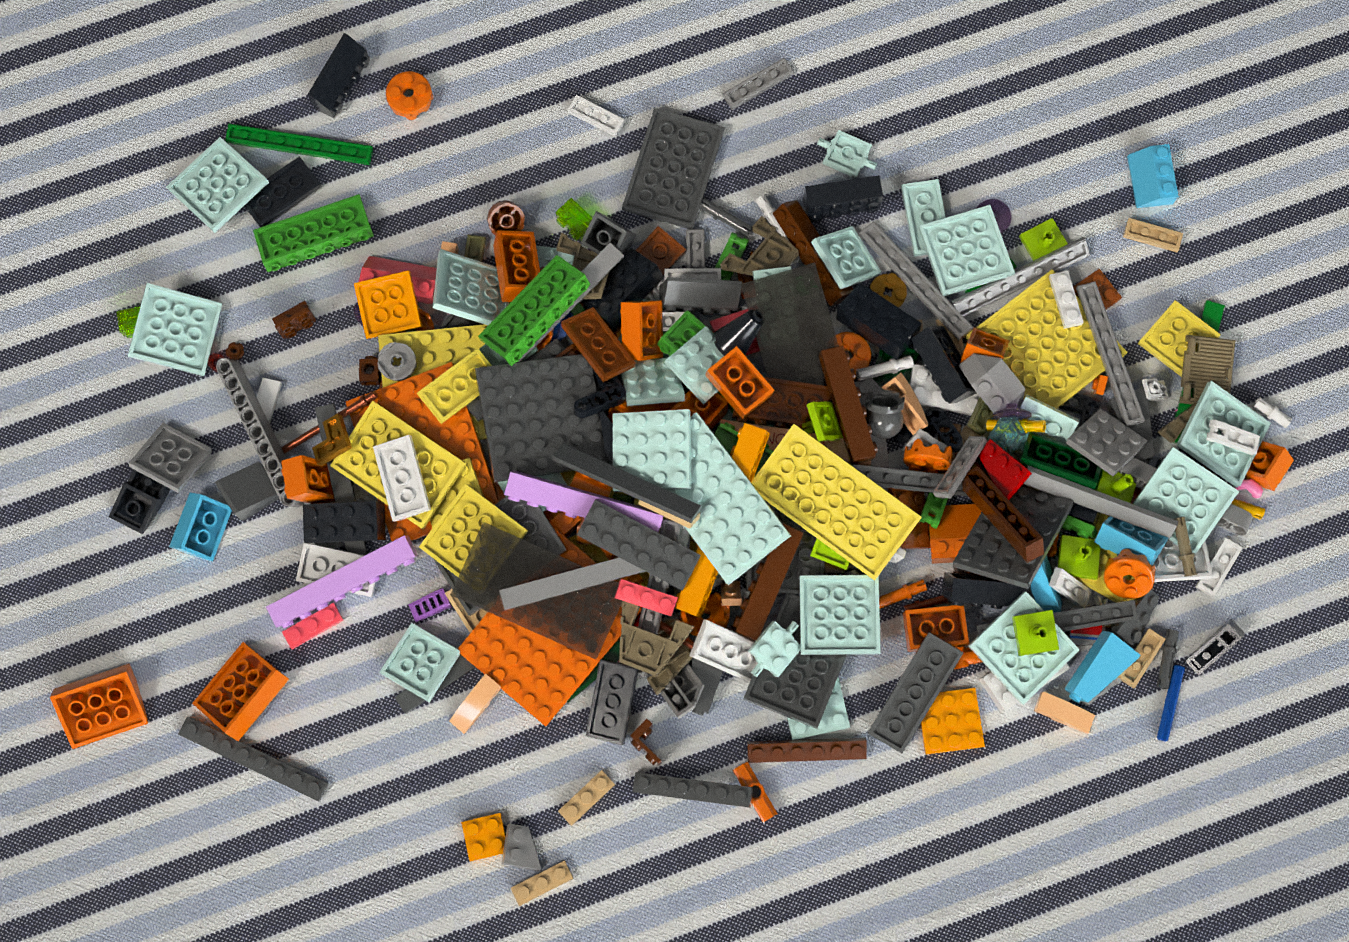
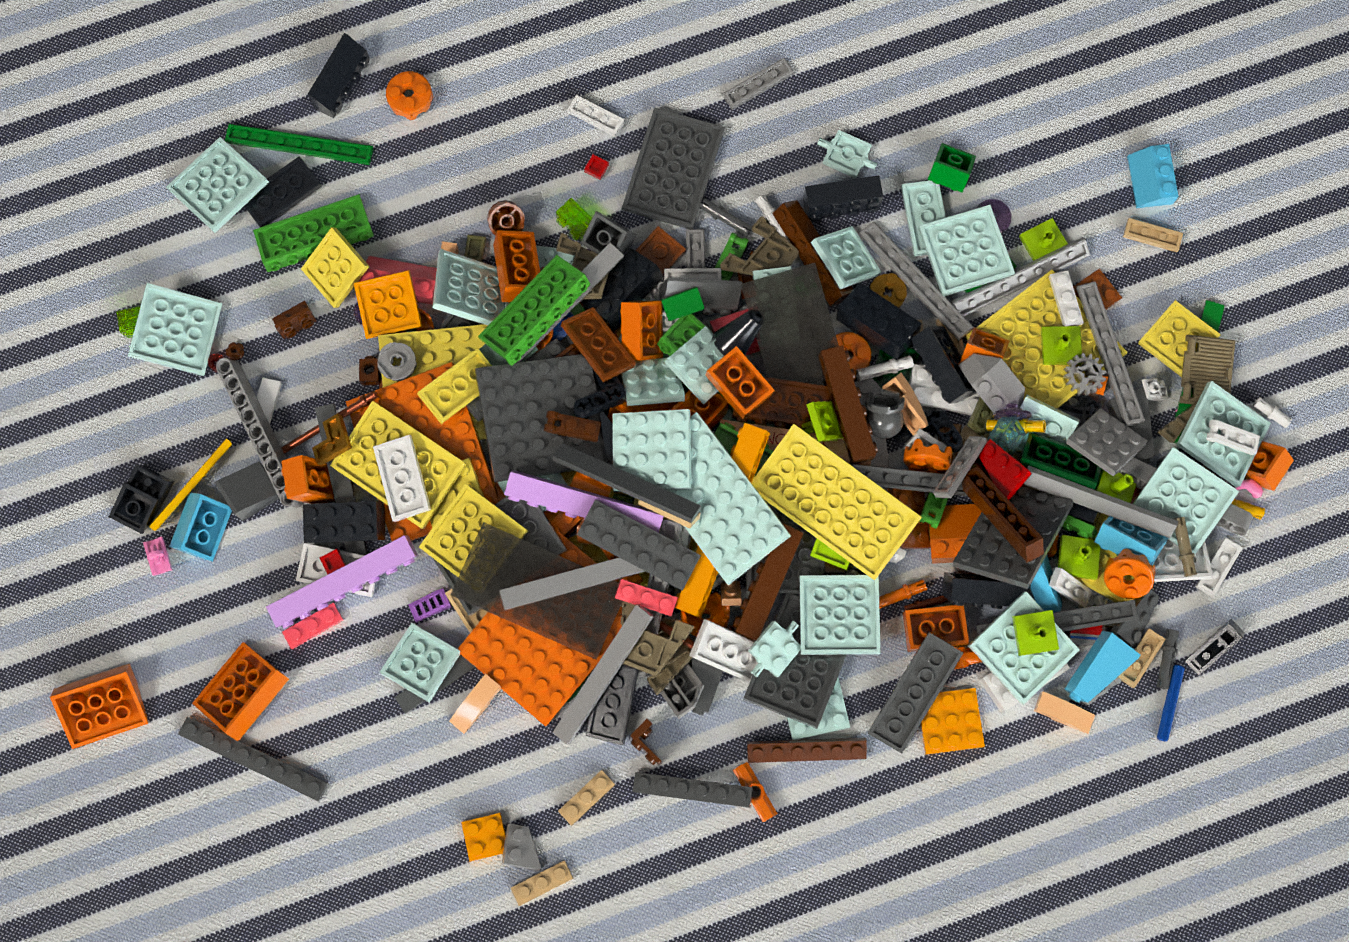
light grey plate [129,423,212,493] -> none
none -> bright pink hips [143,537,172,576]
none -> yellow tile [149,439,232,531]
none -> light yellow plate [301,227,370,308]
none -> red plate [320,549,346,574]
none -> reddish brown plate [544,411,601,442]
none -> light grey tile [553,604,654,744]
none -> red plate [584,154,609,180]
none -> green slope [661,287,704,321]
none -> green brick [928,143,976,193]
none -> lime tile [1041,326,1082,365]
none -> light grey gear [1063,353,1106,396]

